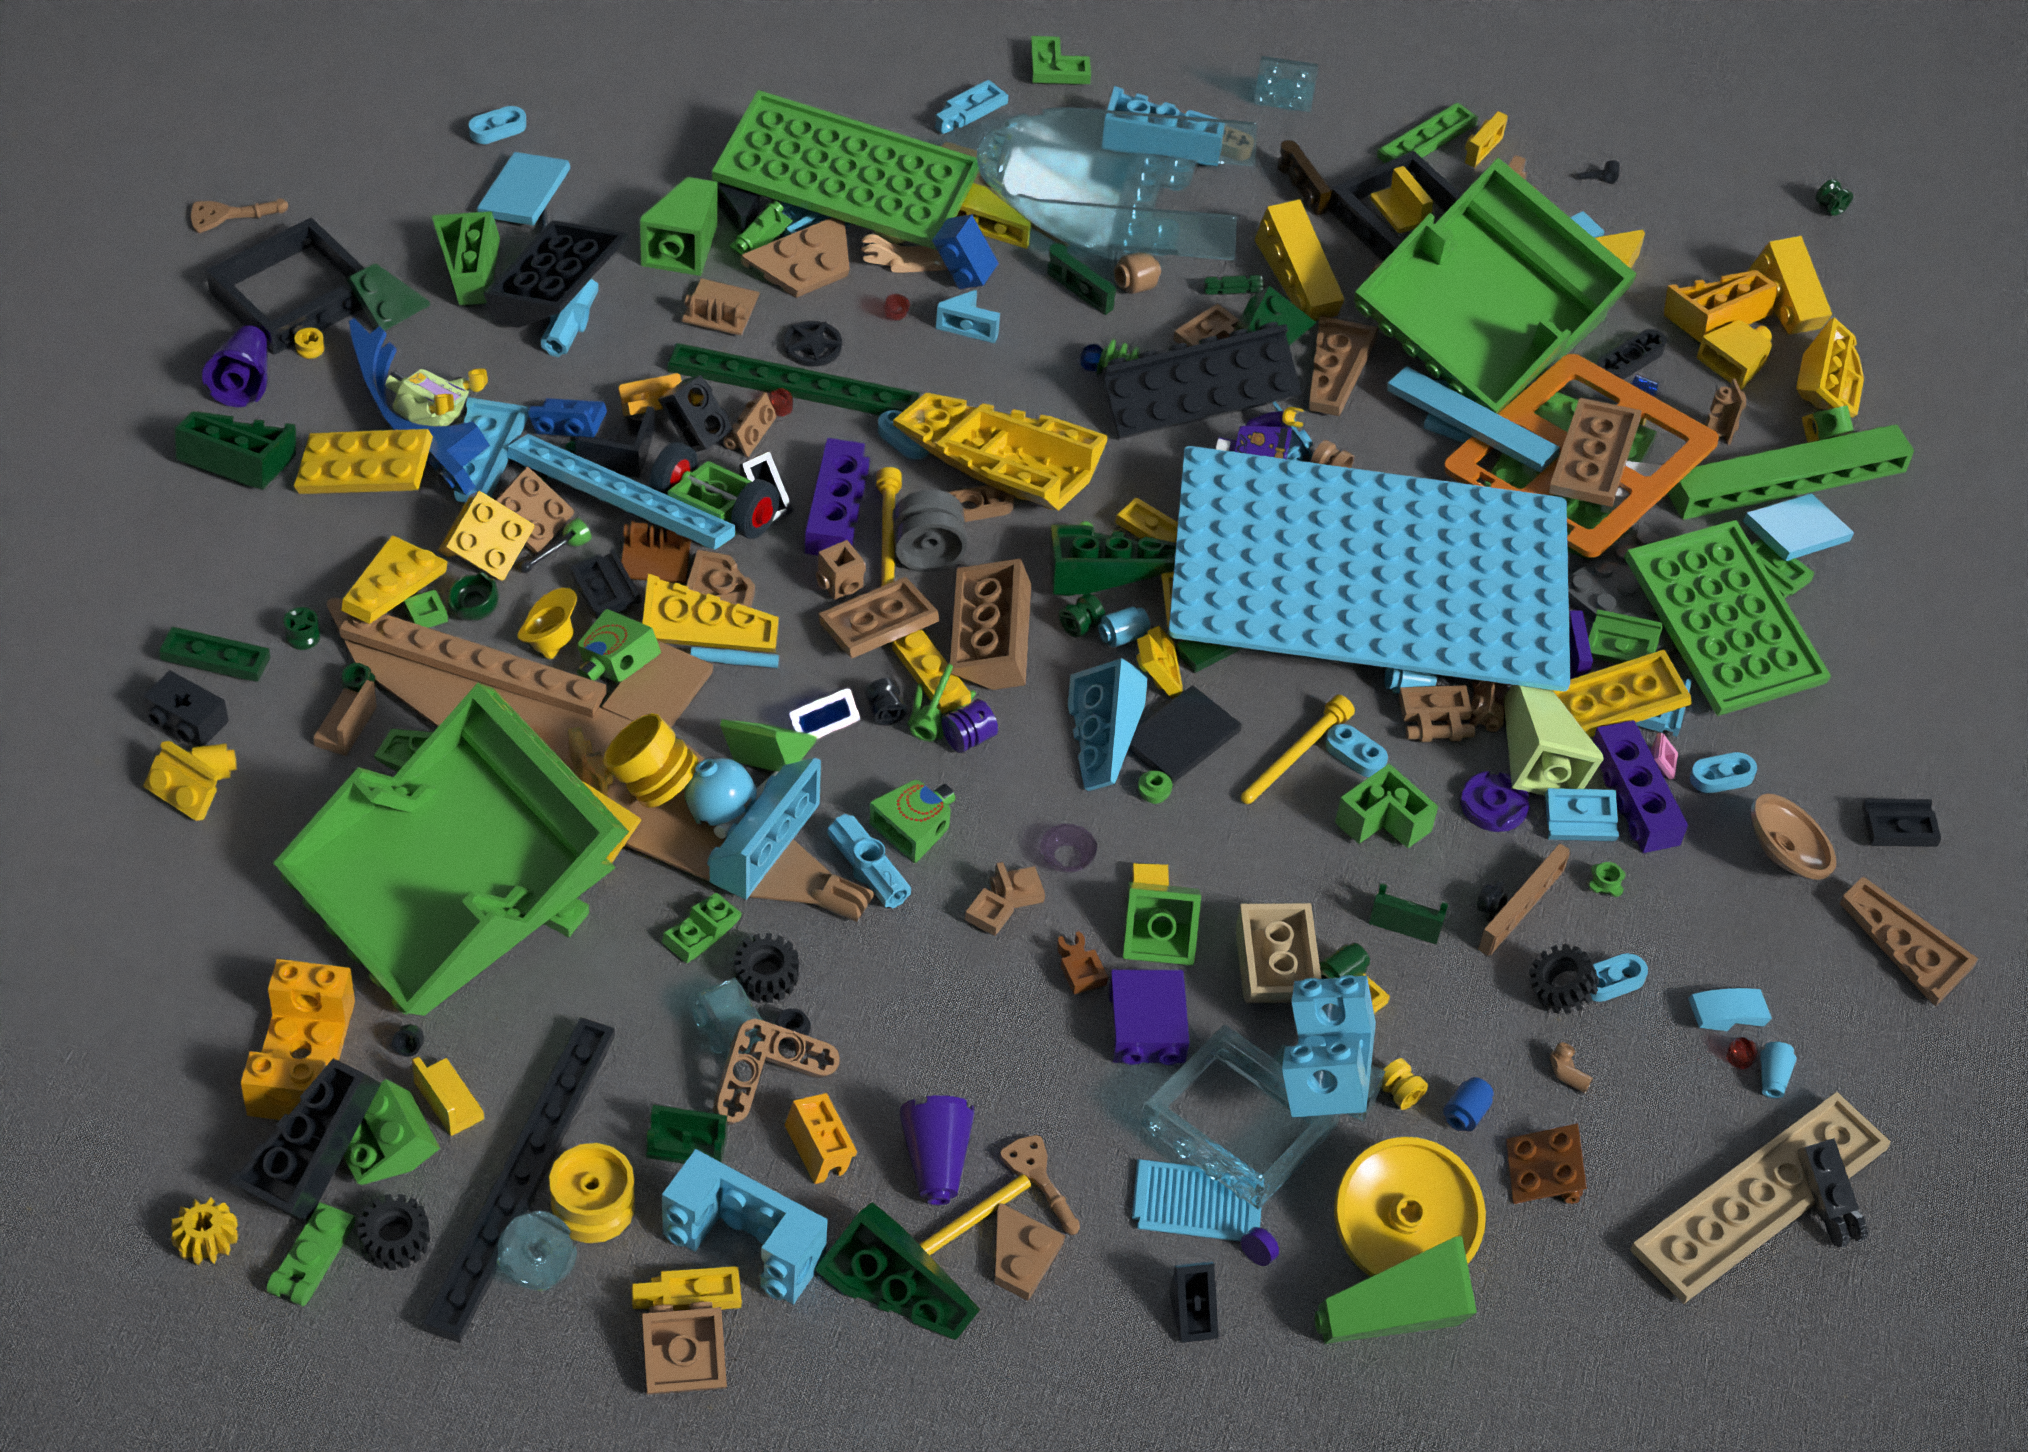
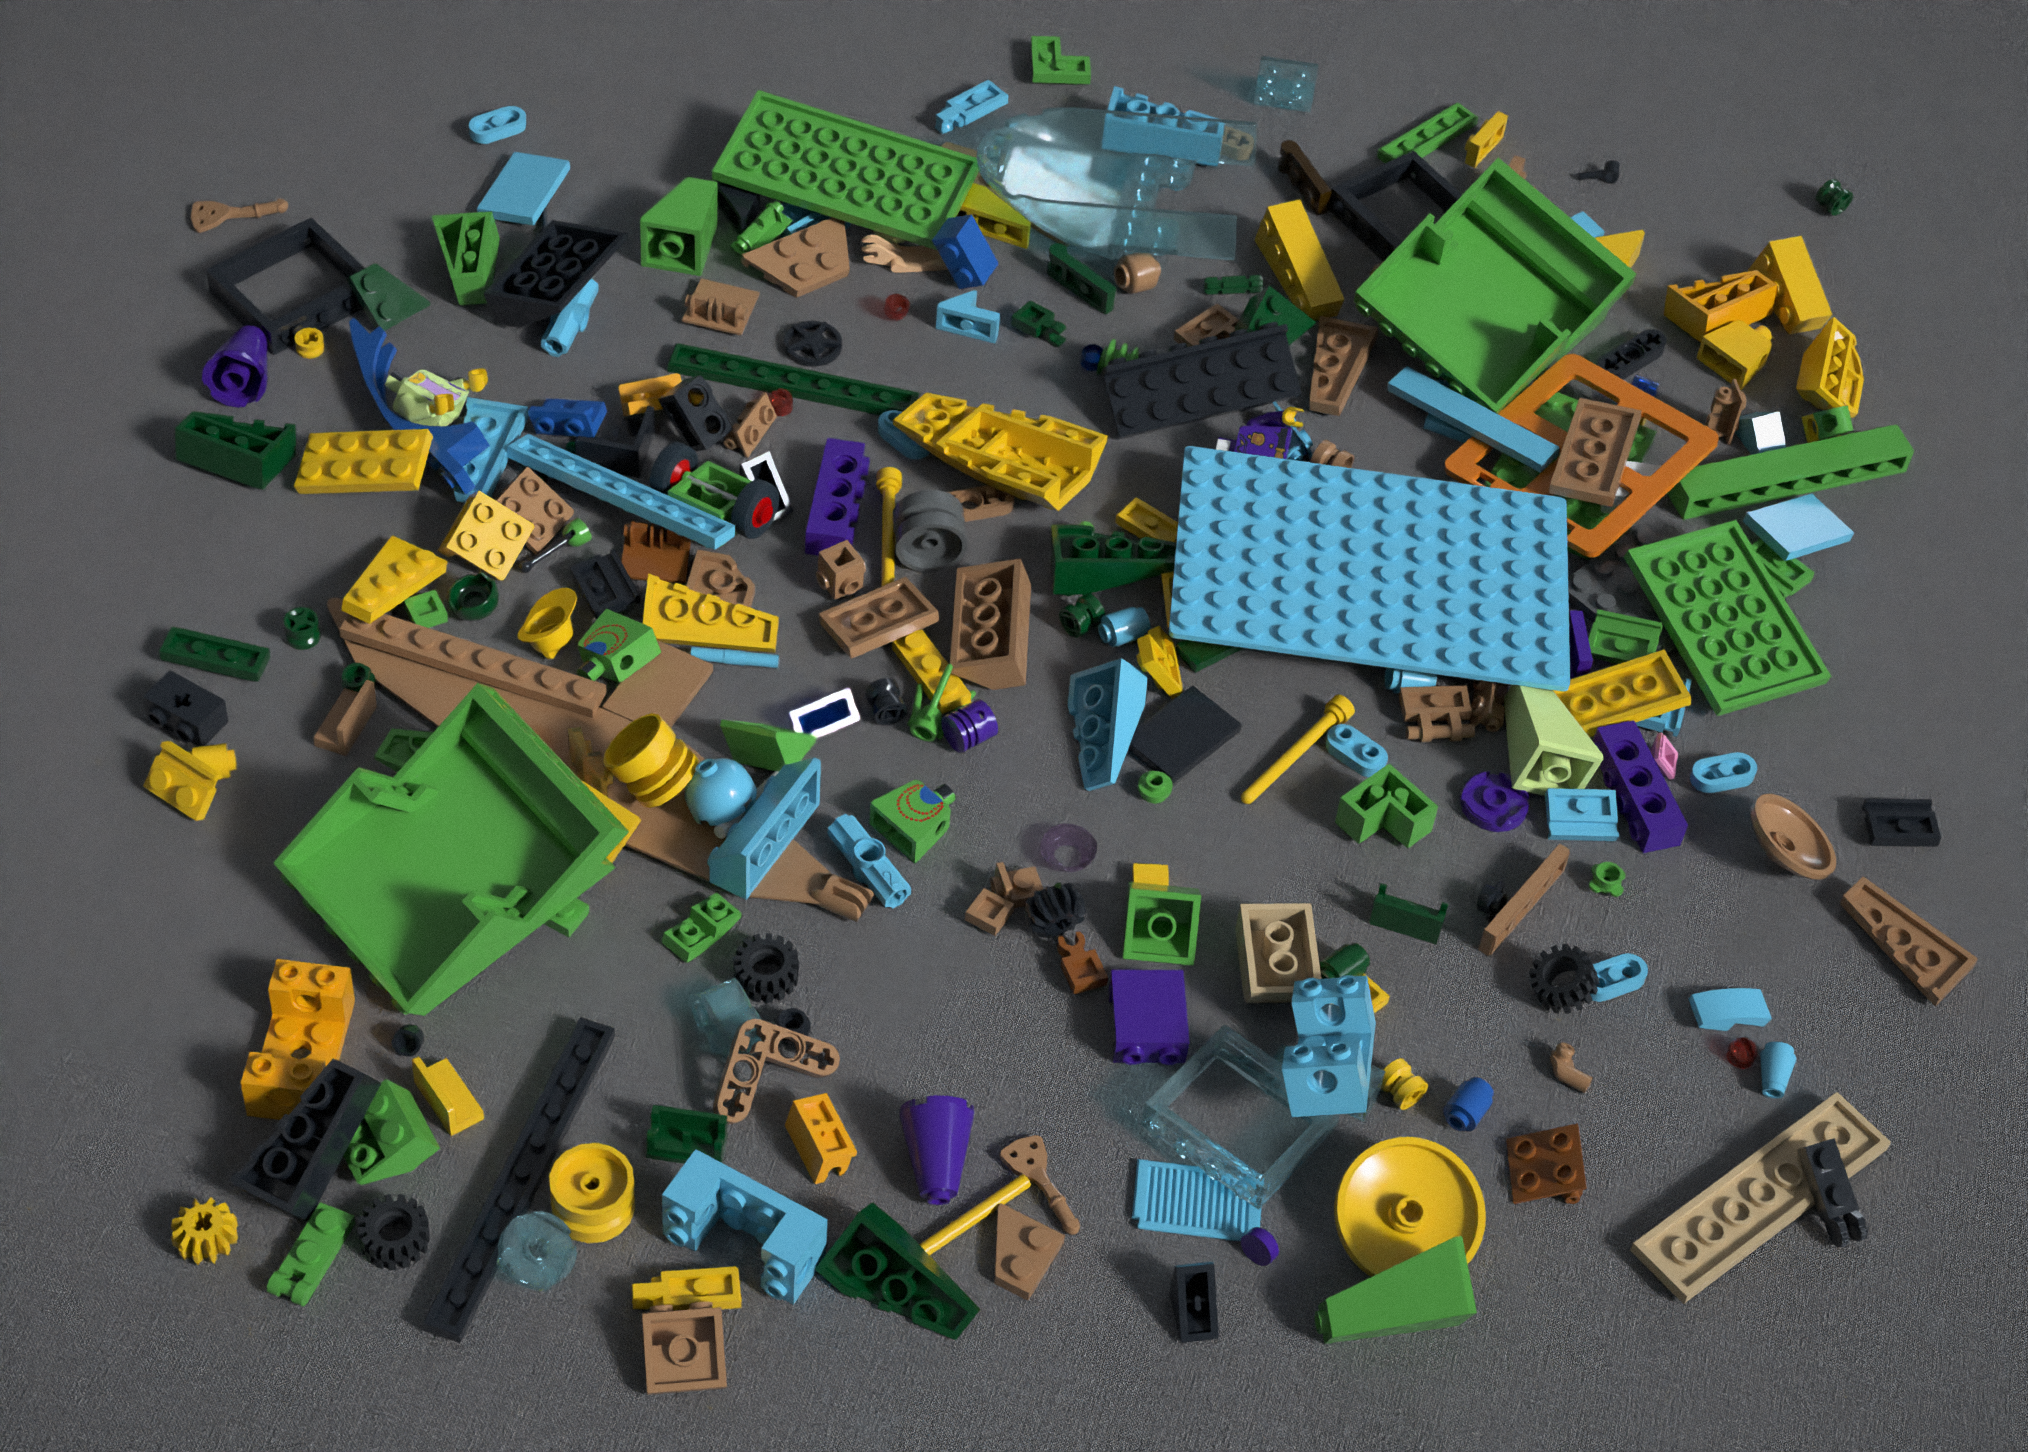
yellow panel [1371,166,1433,233] -> none
none -> dark green plate [1011,300,1066,348]
none -> black gear [1024,882,1087,938]
none -> slope [1735,412,1786,455]

